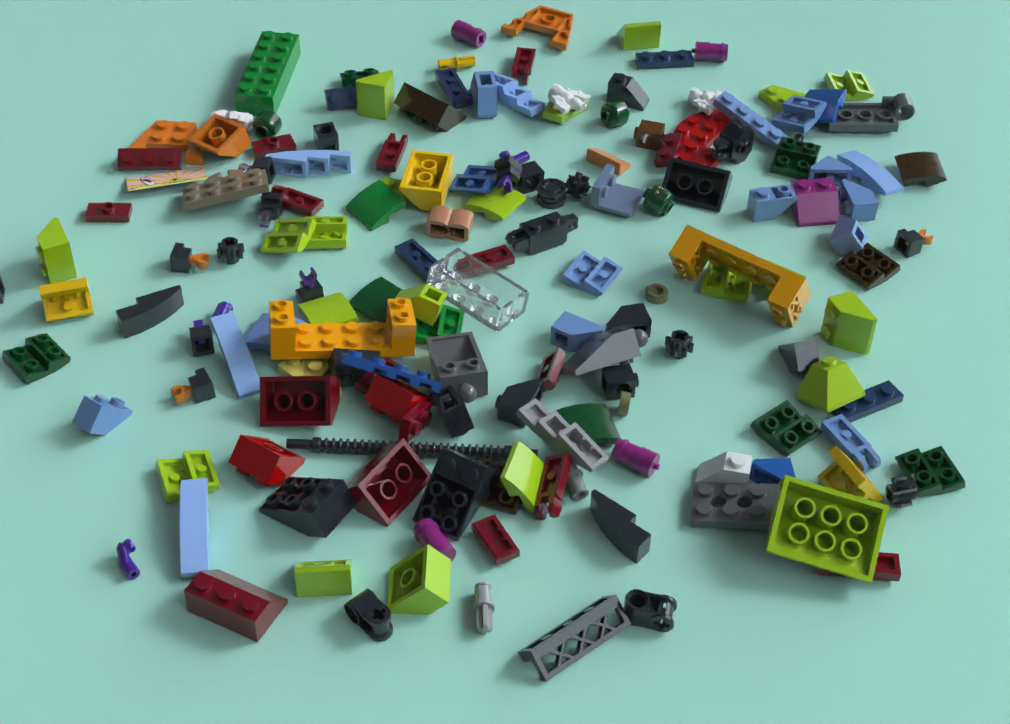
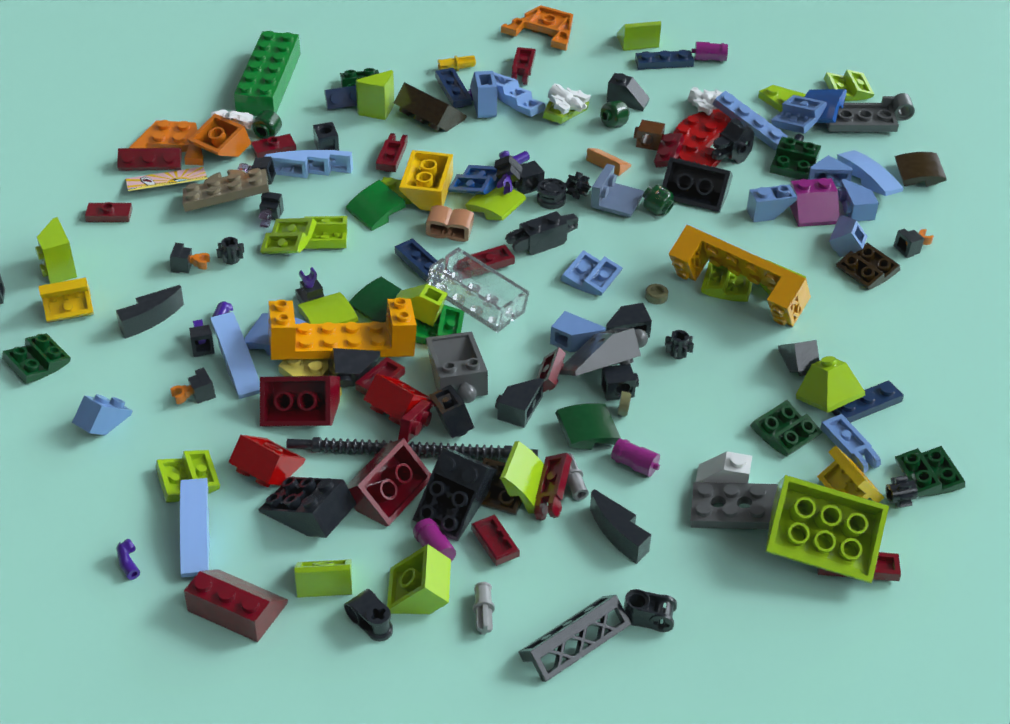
dark red hinge [271,185,324,216] -> none
blue wing [338,349,442,393] -> none
magenta piece [451,20,486,47] -> none
light grey slope [516,398,609,472] -> none
blue slope [749,458,796,484] -> none
lime slope [821,291,877,355] -> none

